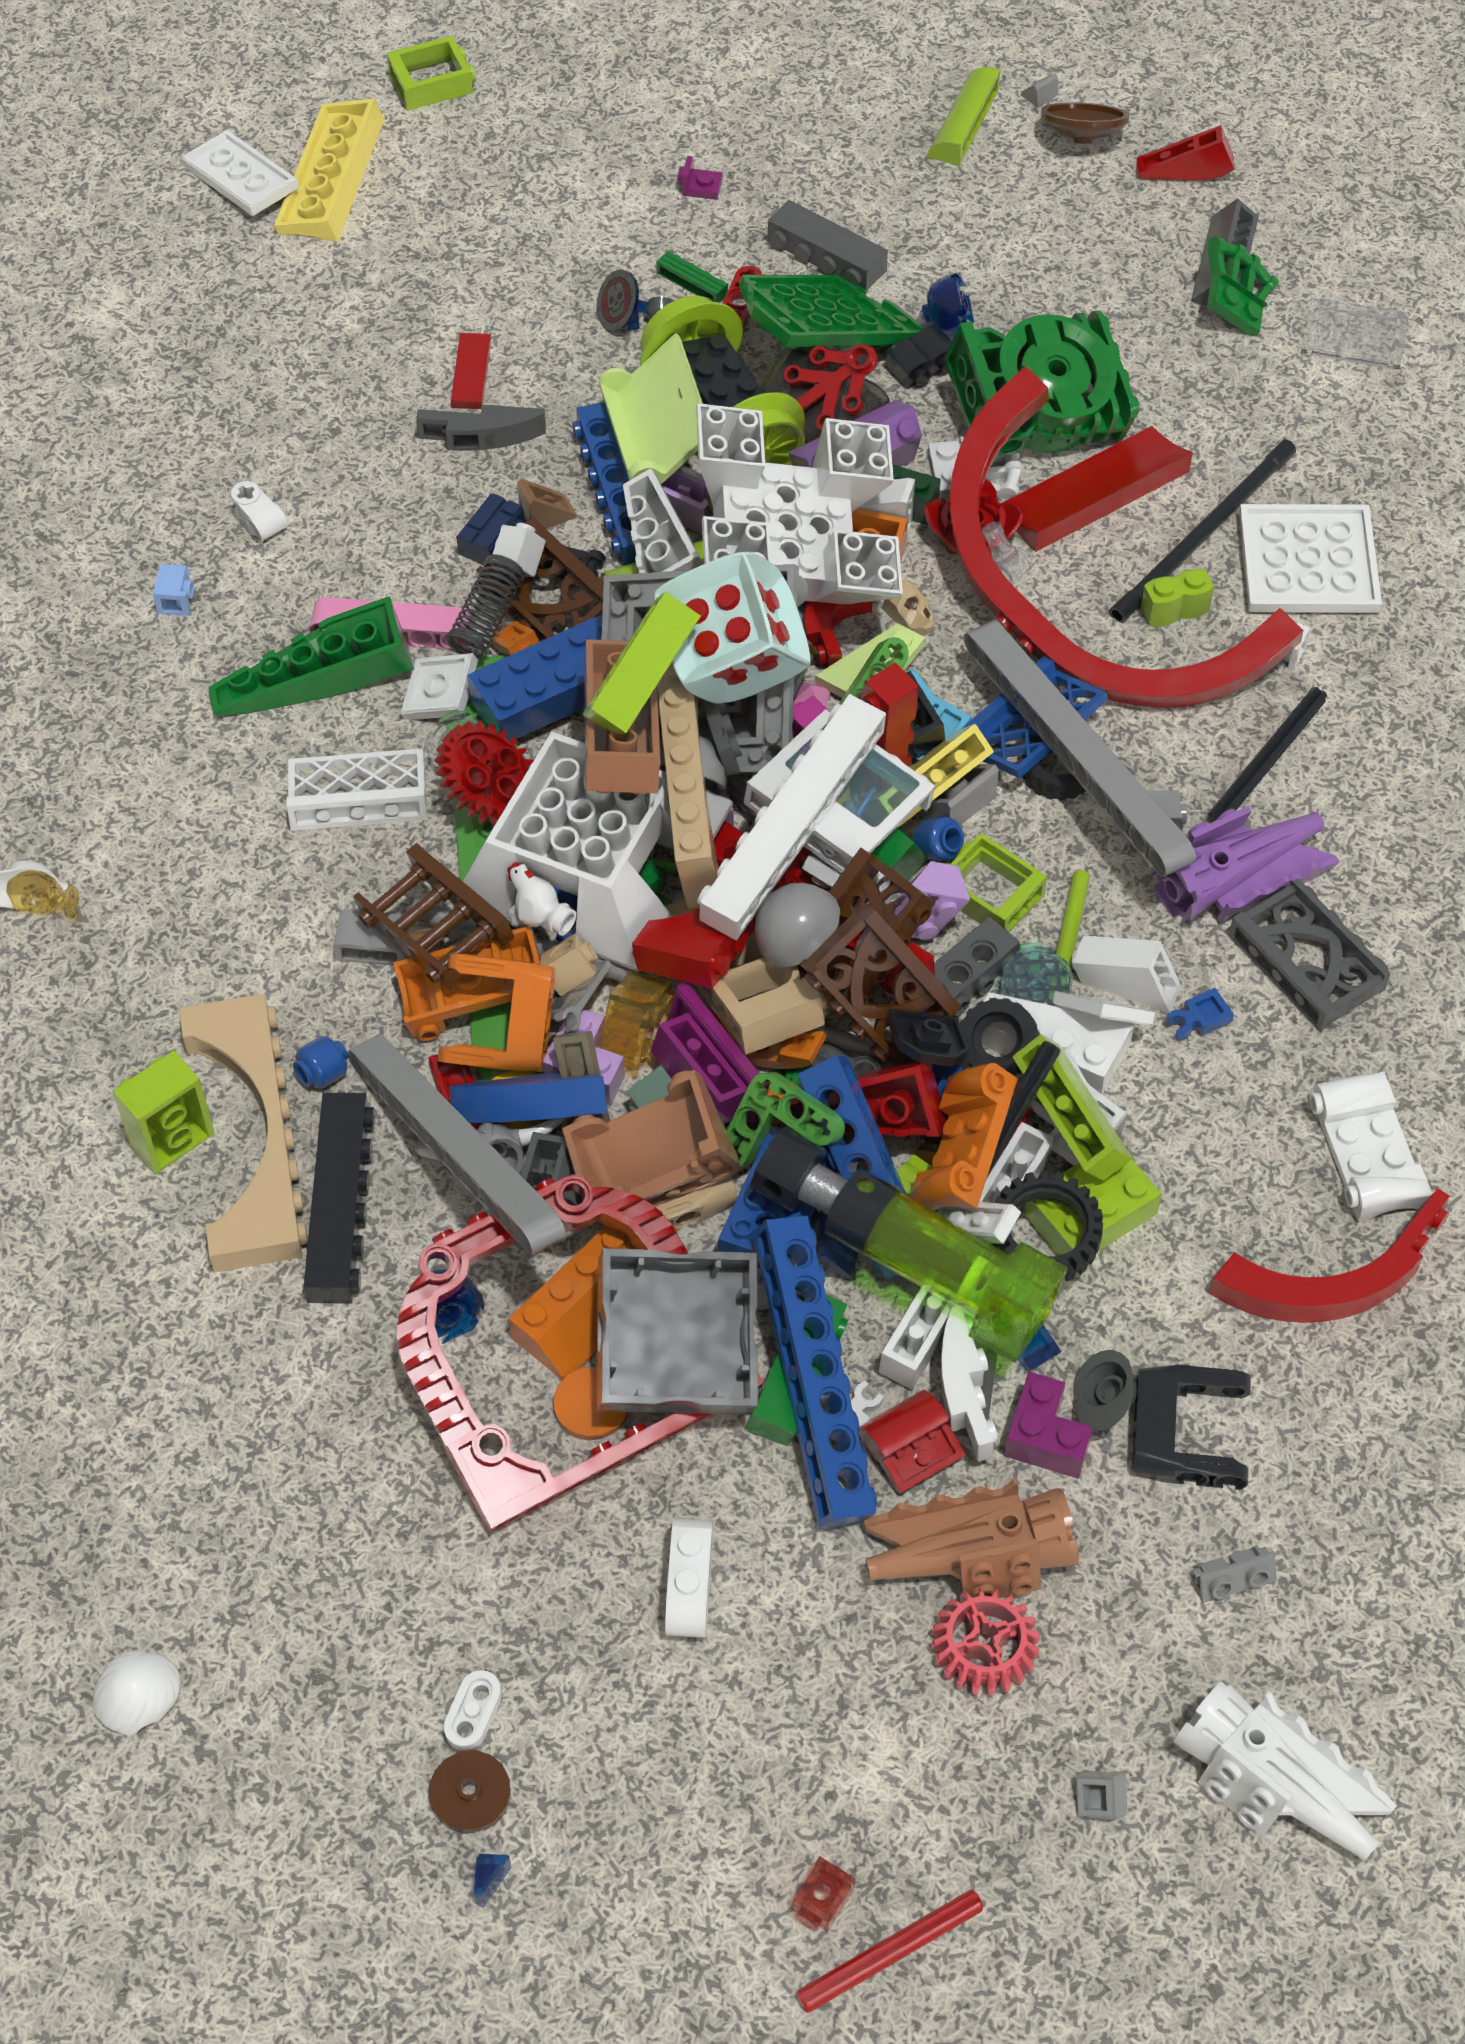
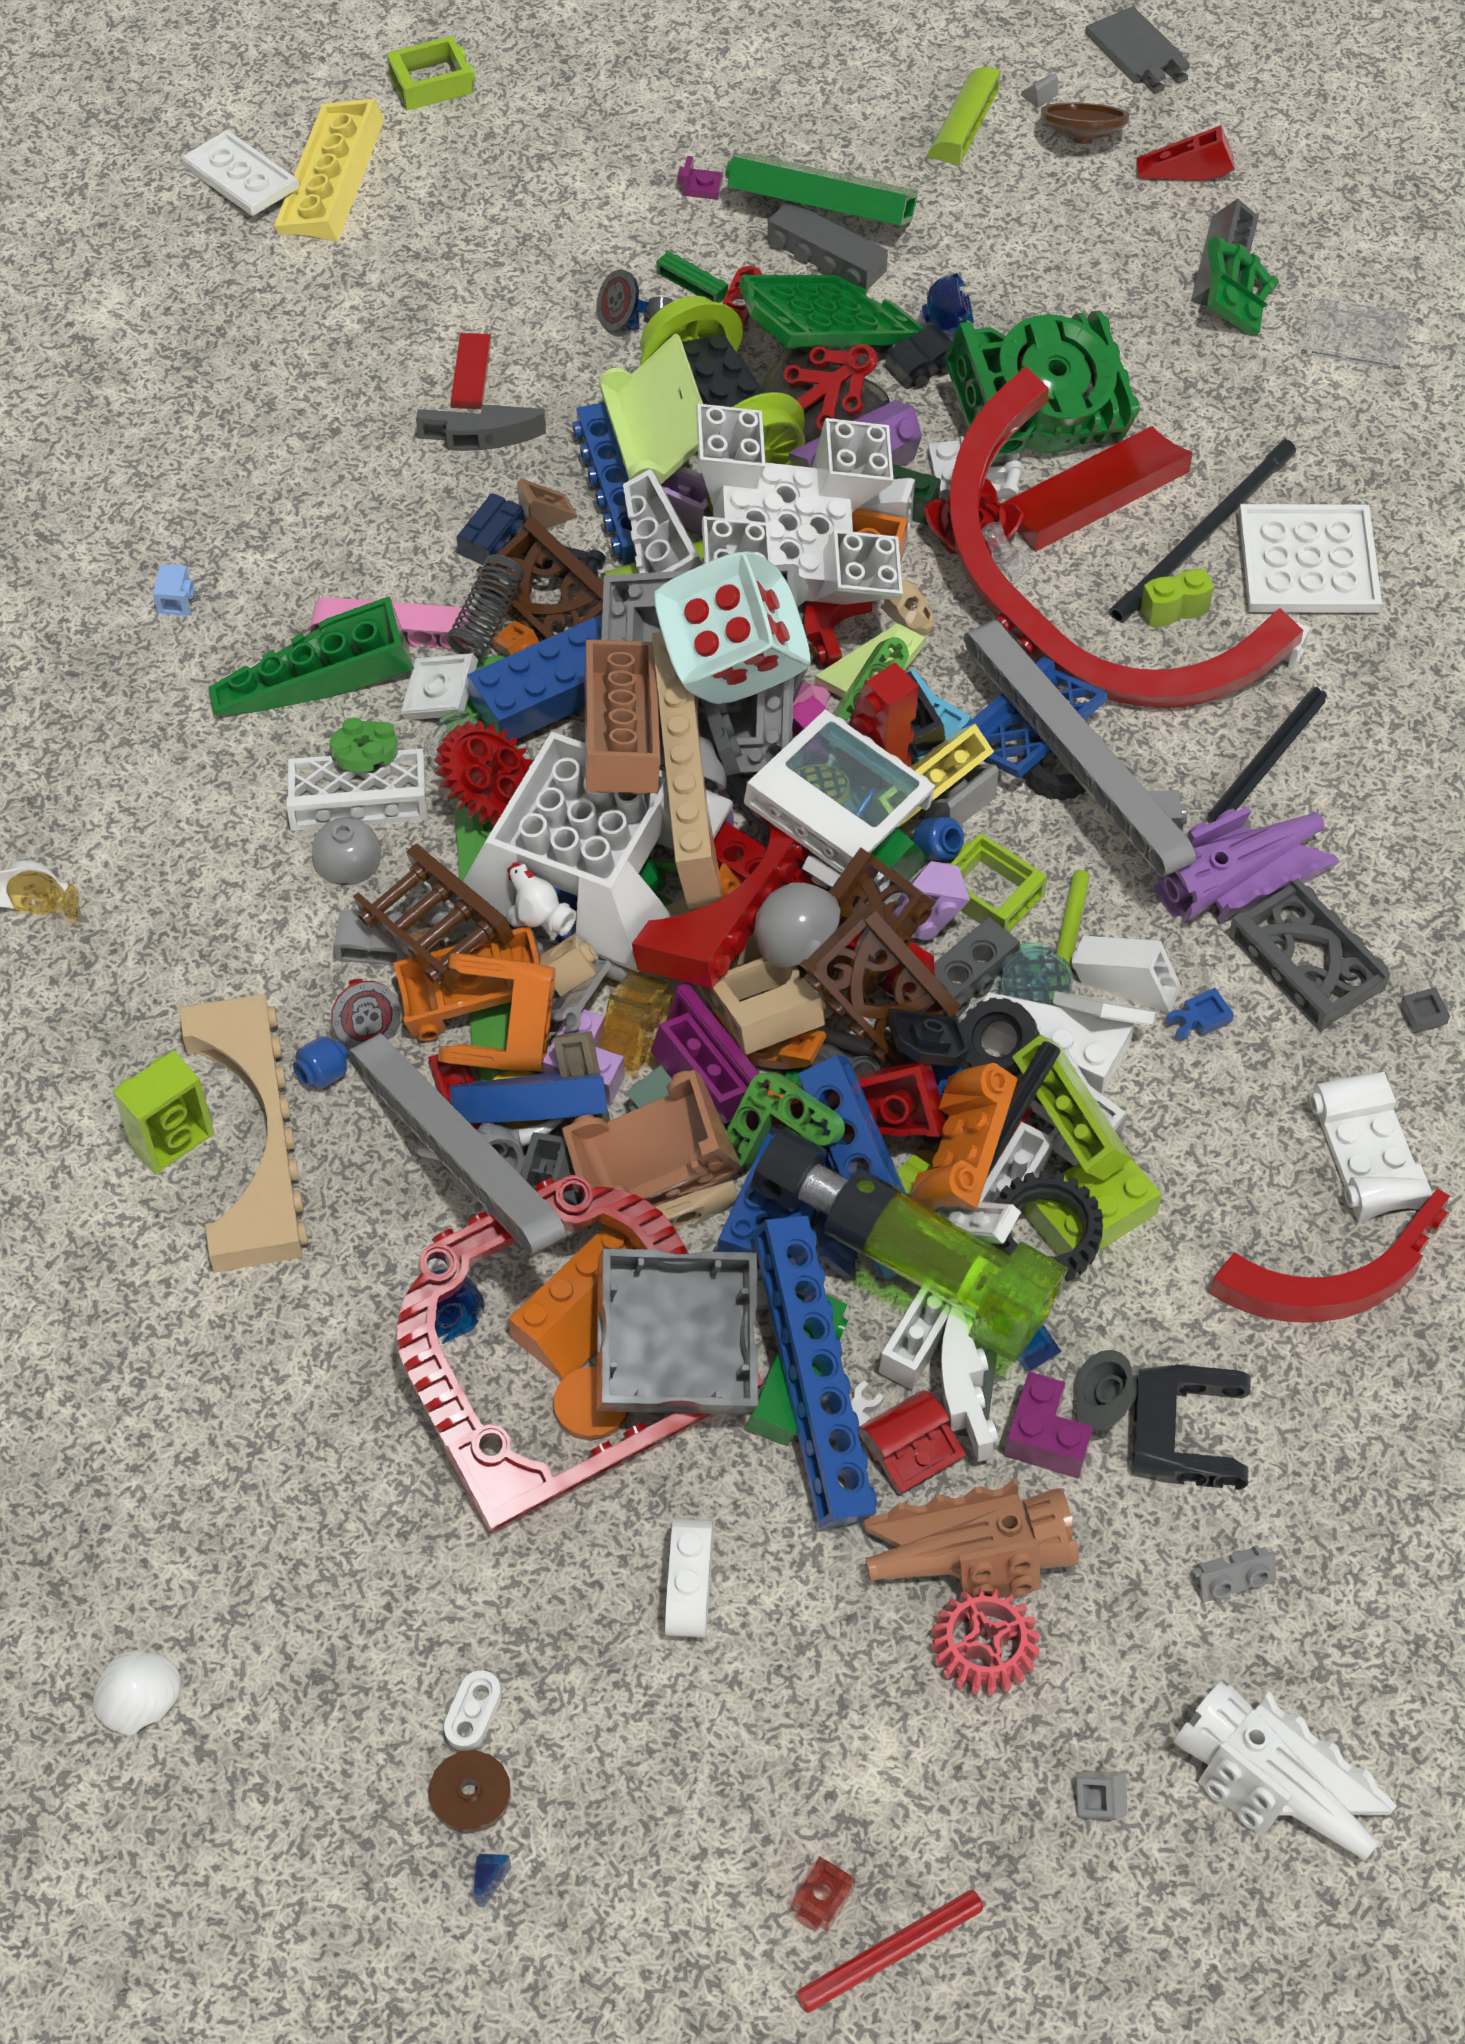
white piece [231,481,288,543] -> none
black brick [304,1092,375,1304] -> none
white brick [493,523,546,577] -> none
lime brick [582,591,700,734] -> none
white brick [697,694,886,940] -> none
none -> light grey cylinder [312,817,381,885]
none -> bright green plate [329,718,398,772]
none -> shield [331,979,401,1048]
none -> green brick [725,153,918,226]
none -> dark grey tile [1085,6,1190,94]
none -> dark grey plate [1401,987,1450,1032]

